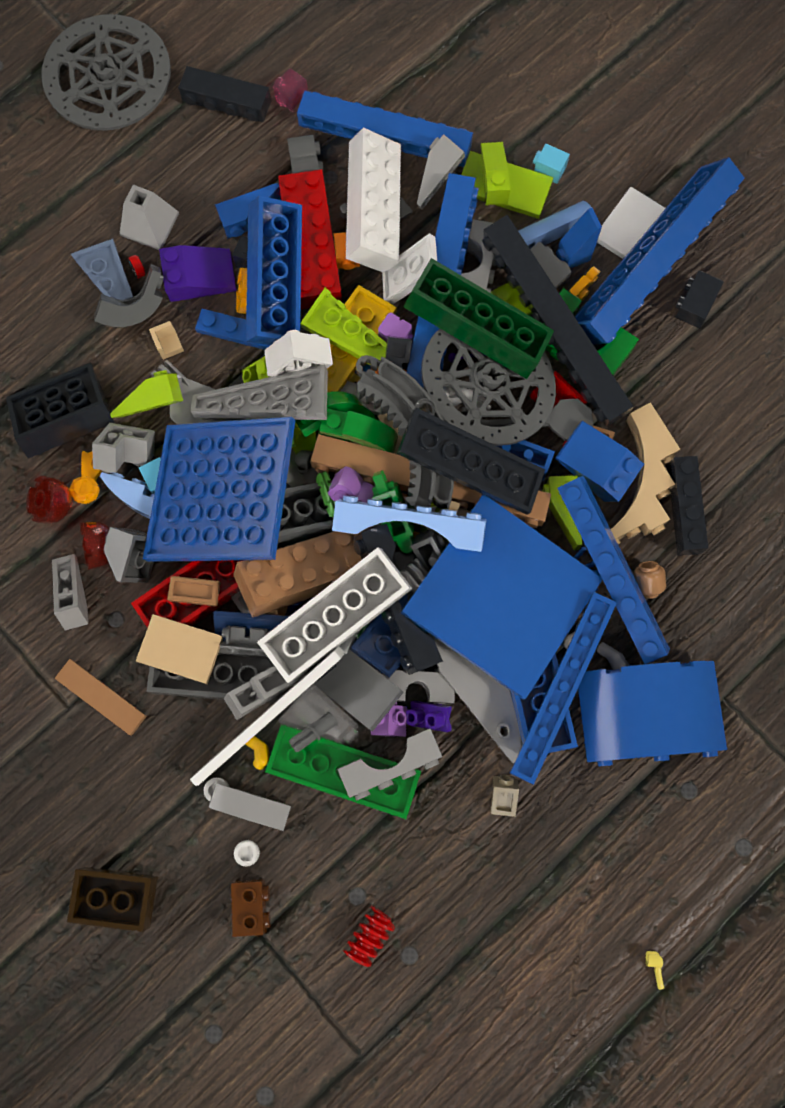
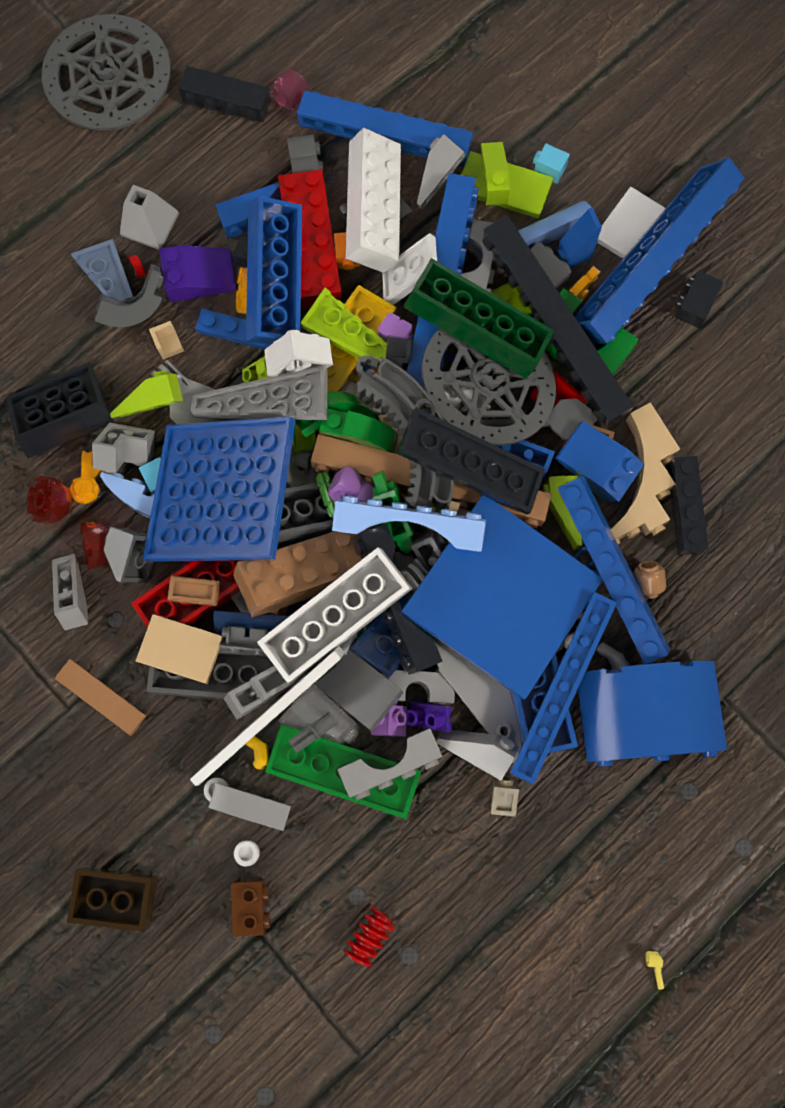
none -> light grey slope [436,730,519,781]

